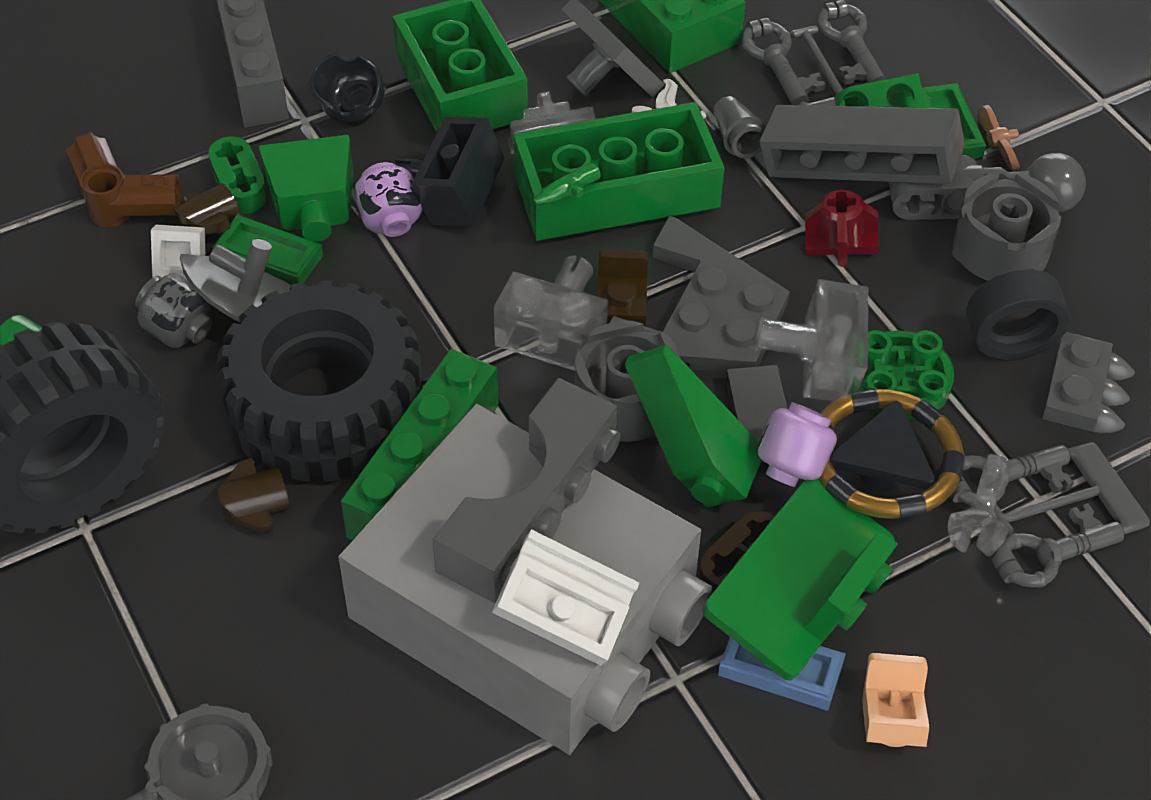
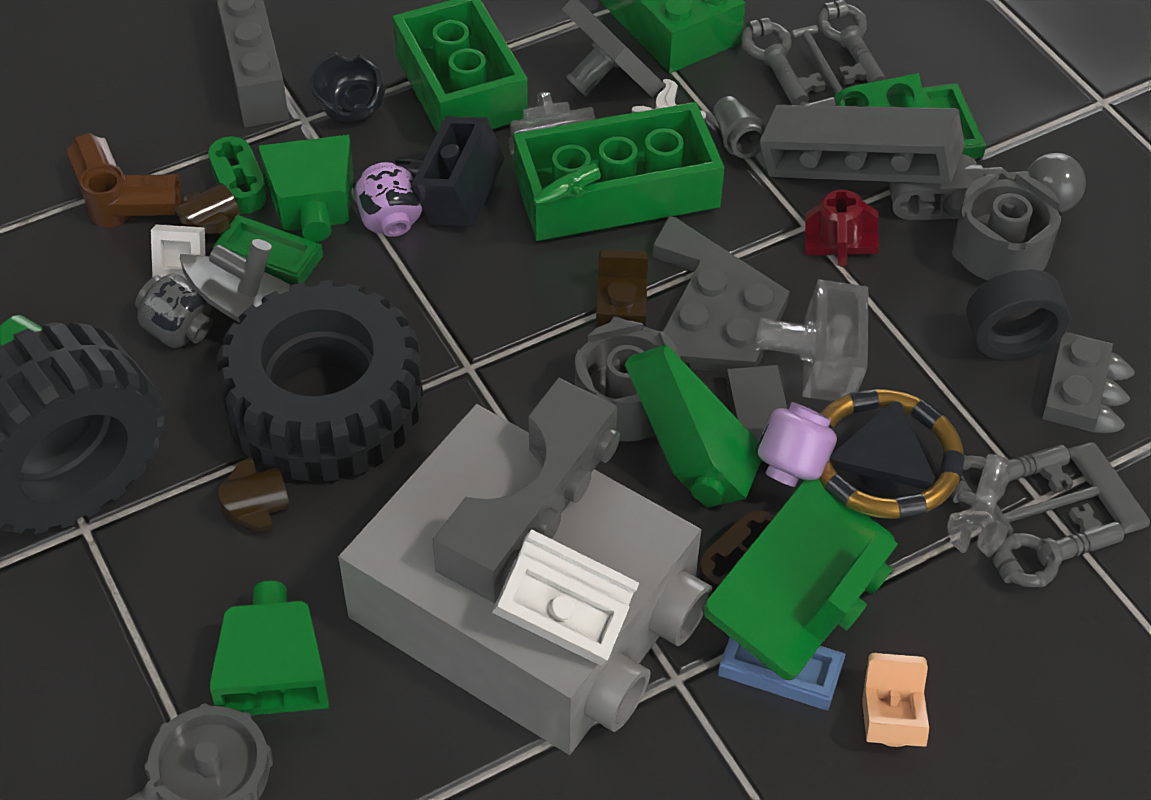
green brick [341,348,498,541] -> none
clear brick [494,256,608,371] -> none
green tile [850,330,954,420] -> none
nougat piece [978,105,1020,170] -> none
none -> green torso [210,581,329,715]

